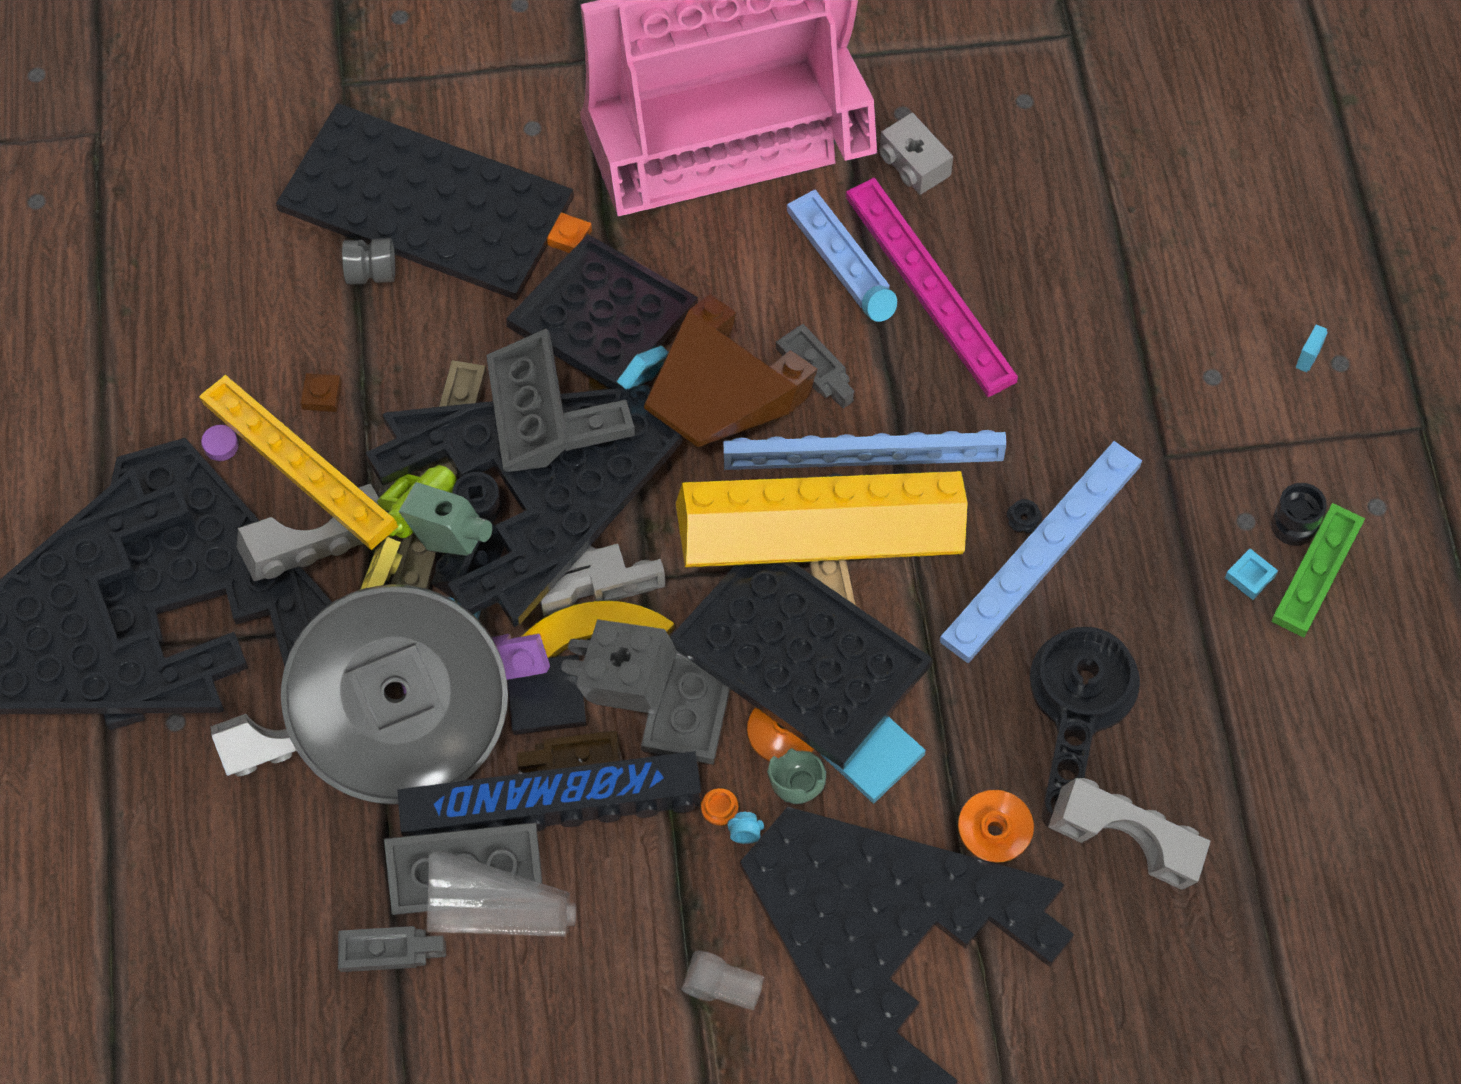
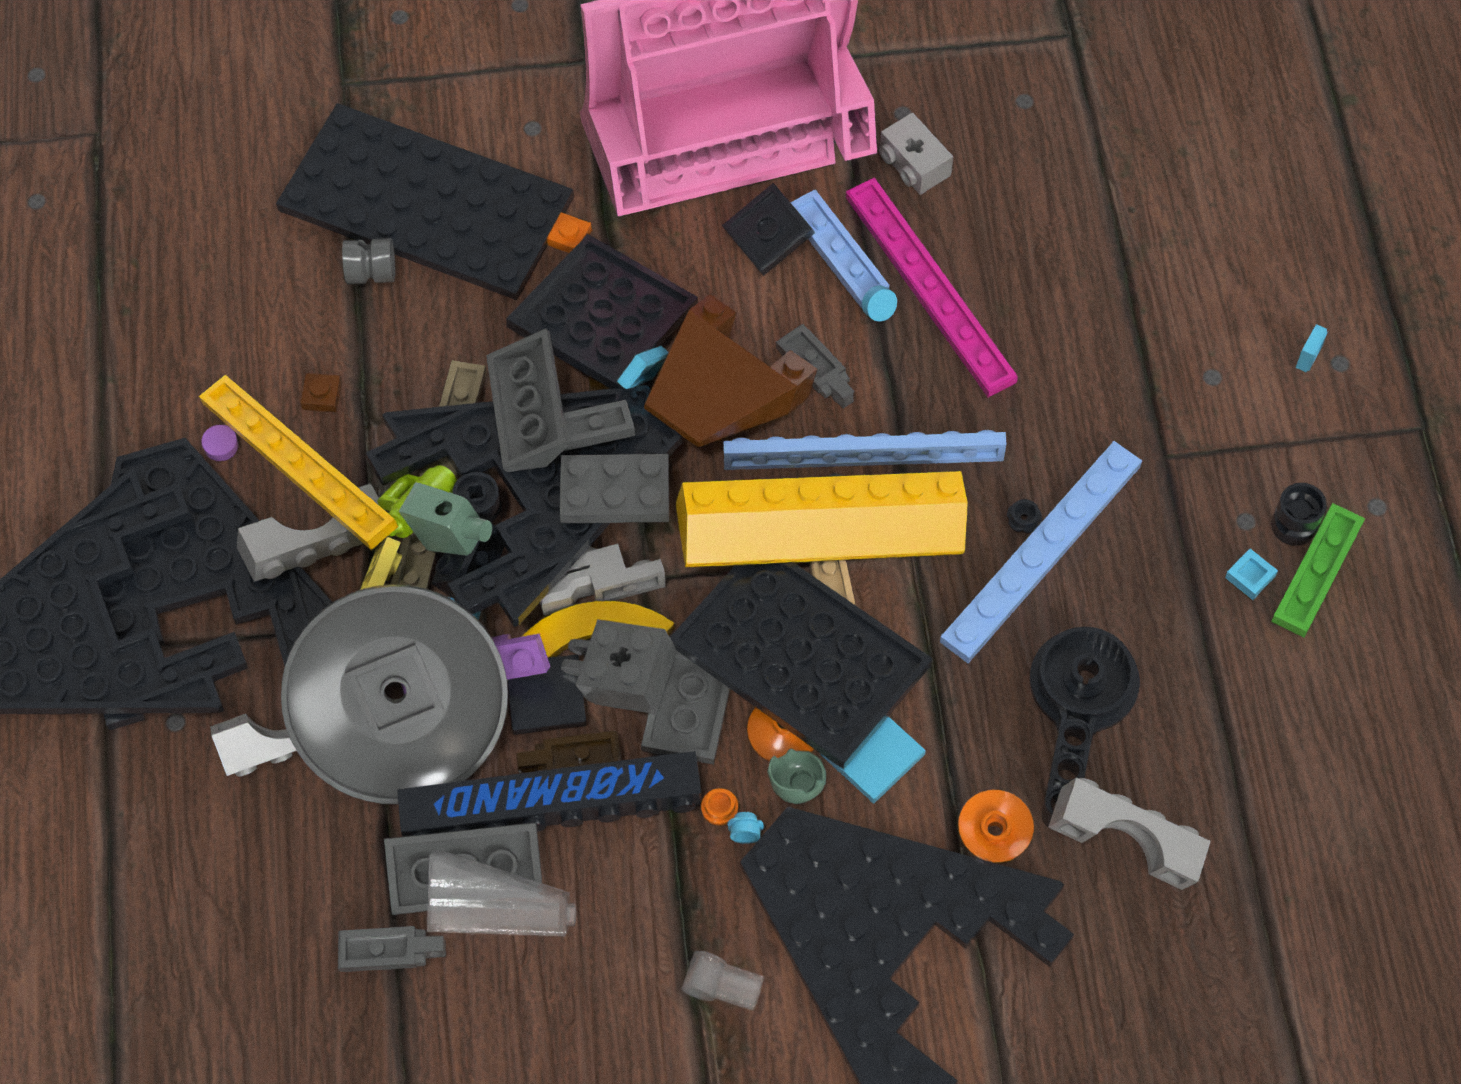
none -> dark grey plate [560,454,669,523]
none -> black plate [722,183,815,276]

